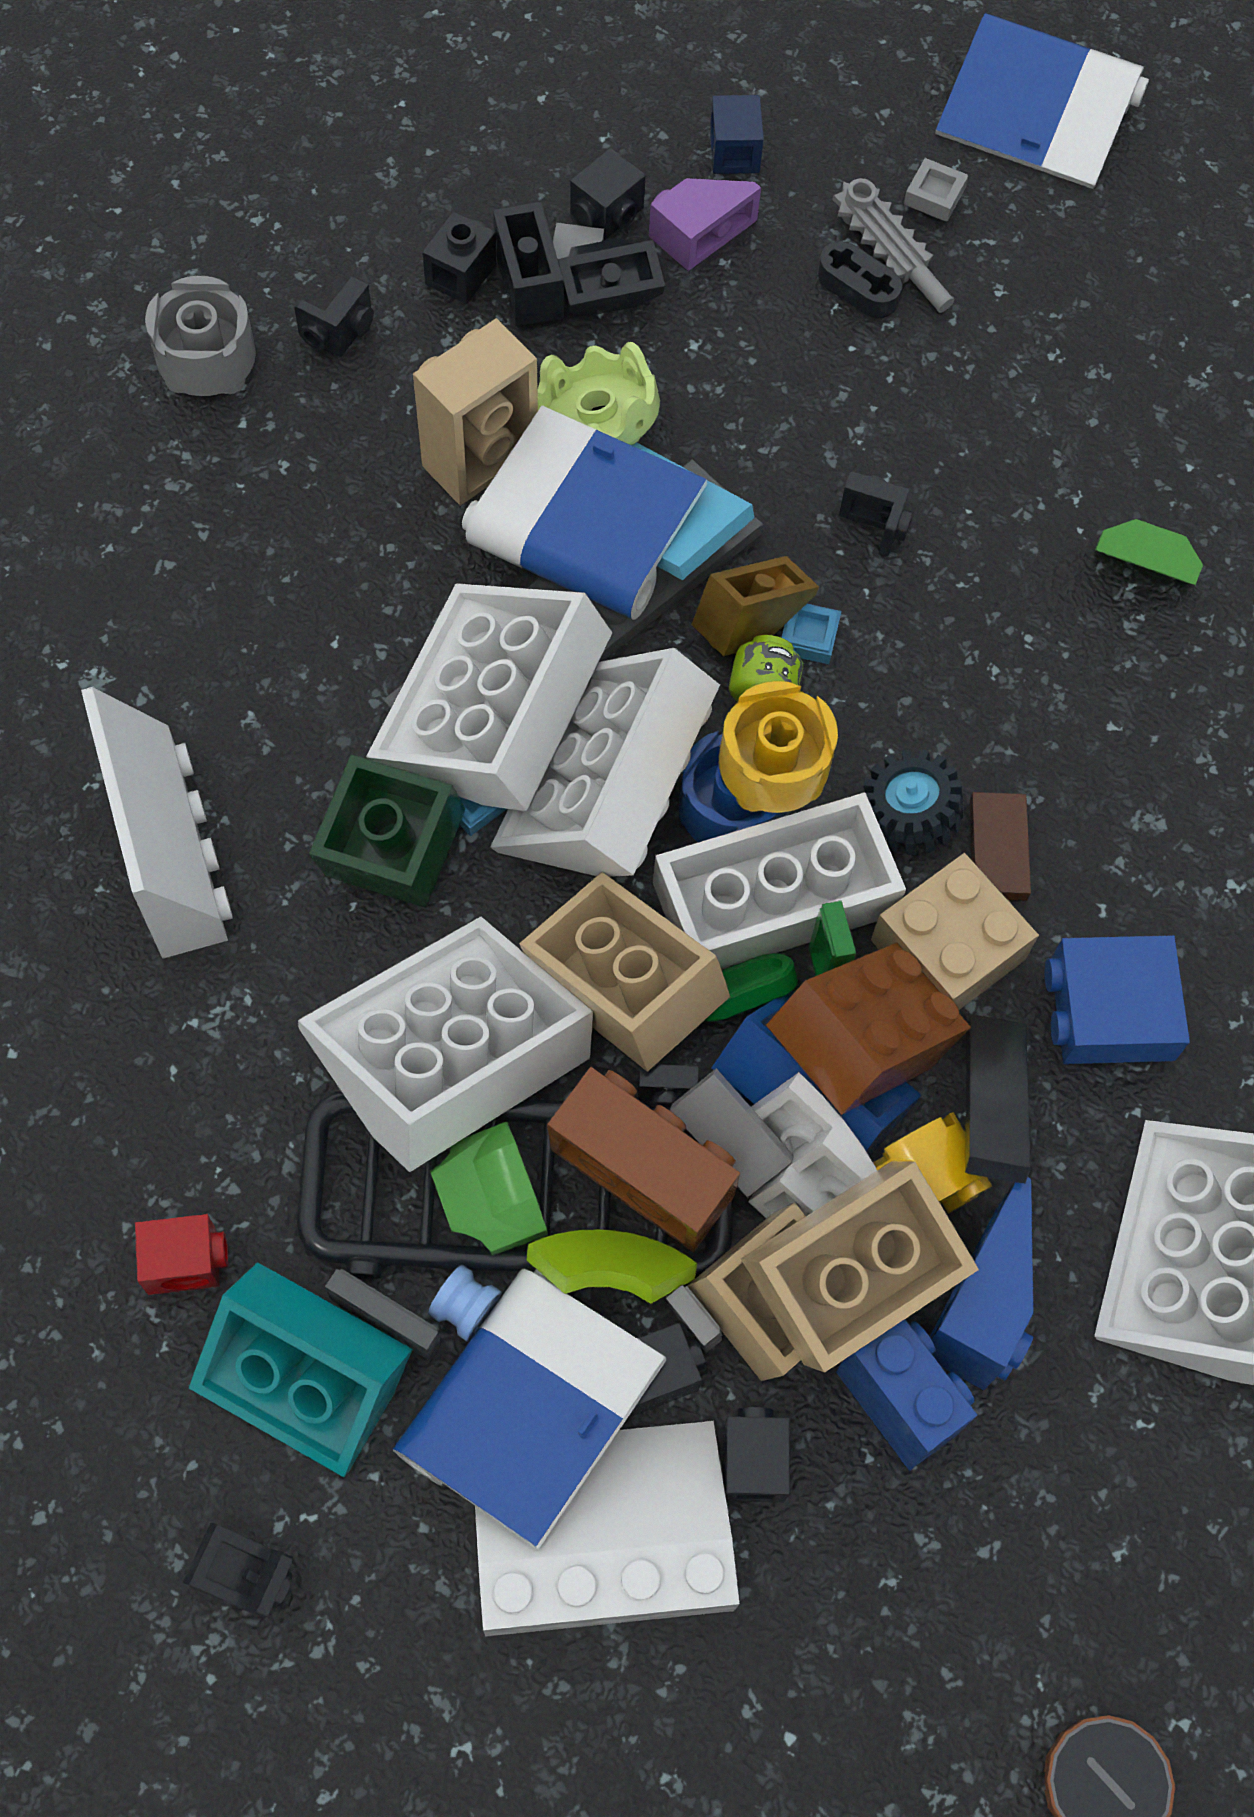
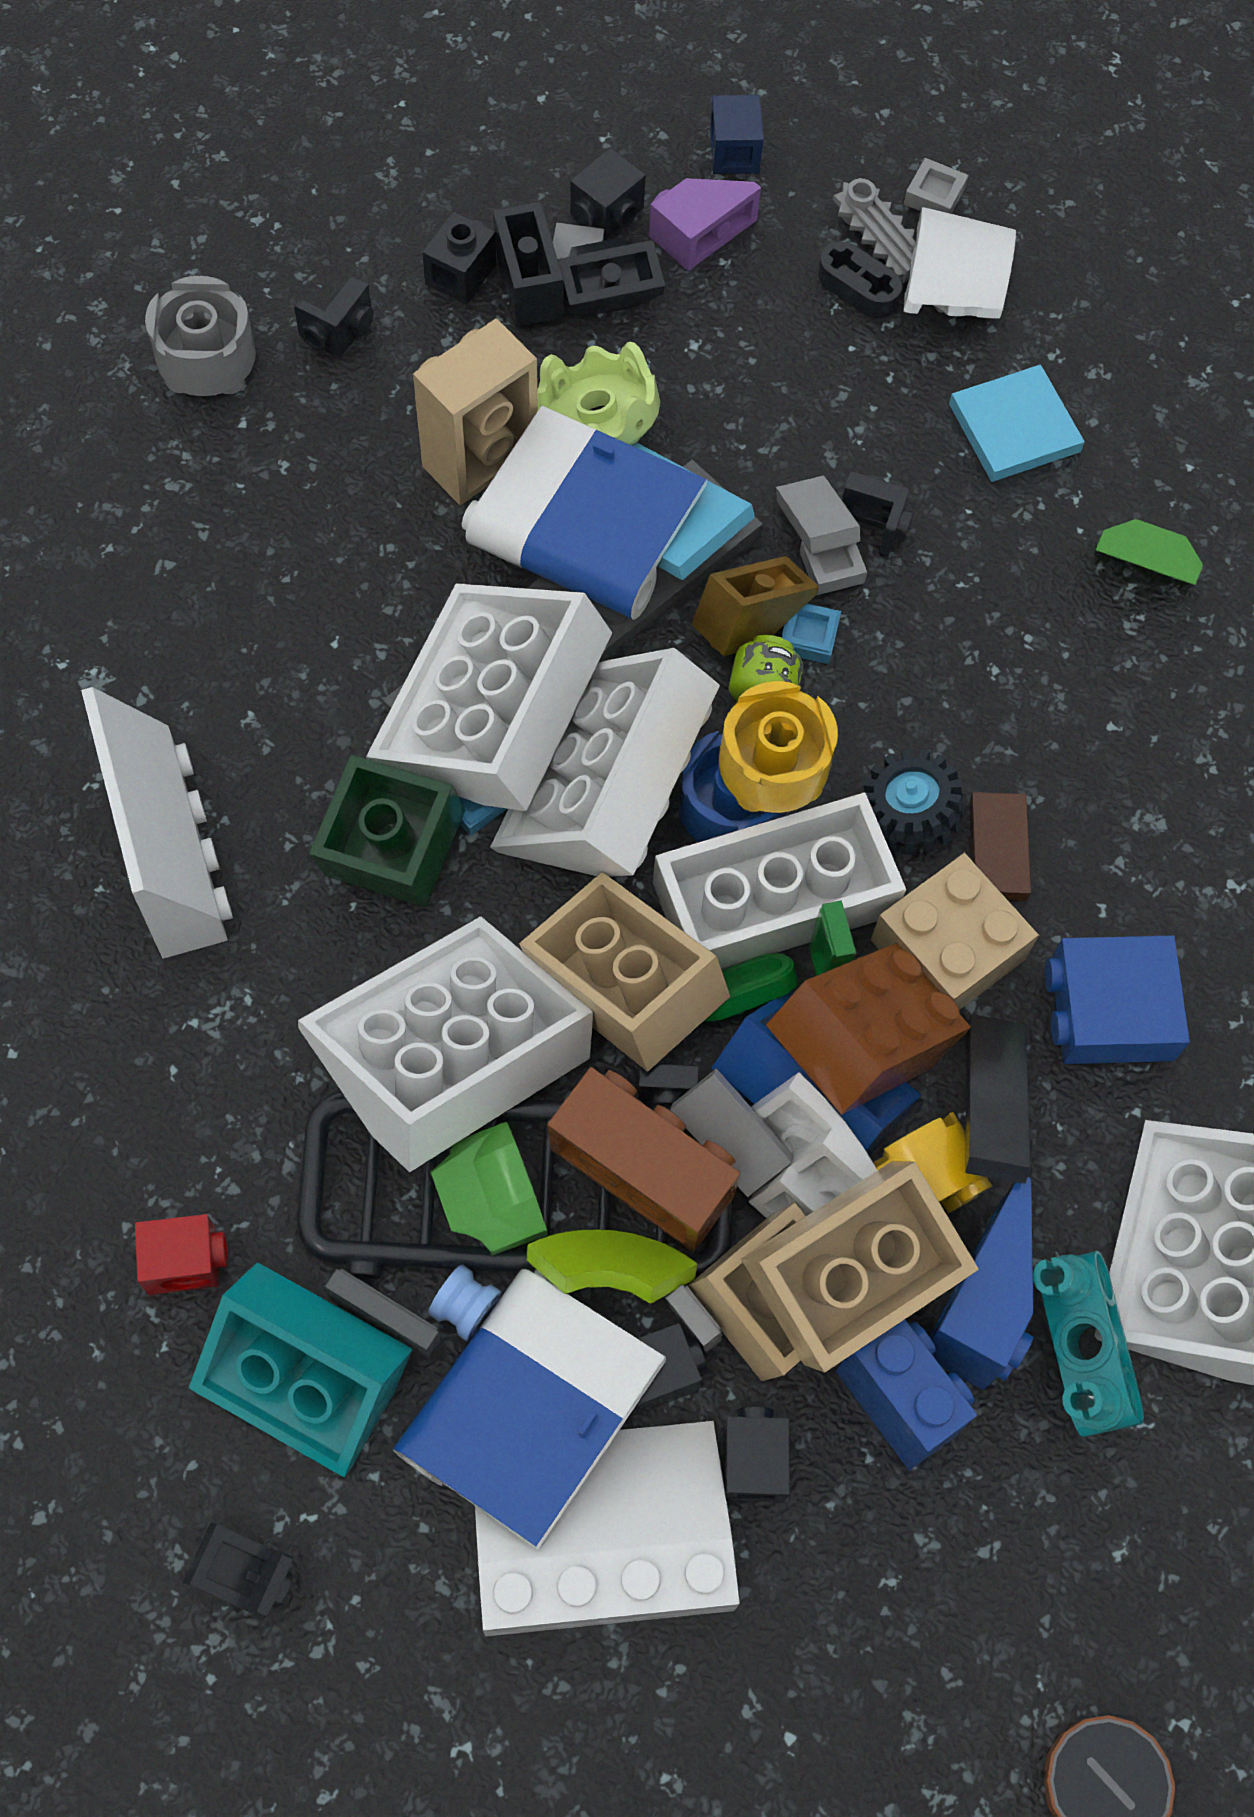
blue door [935,13,1149,189] -> none
none -> light grey tile [776,475,860,554]
none -> light grey plate [800,541,867,595]
none -> white slope [904,207,1016,318]
none -> medium azure tile [949,364,1085,482]
none -> teal piece [1033,1251,1144,1437]

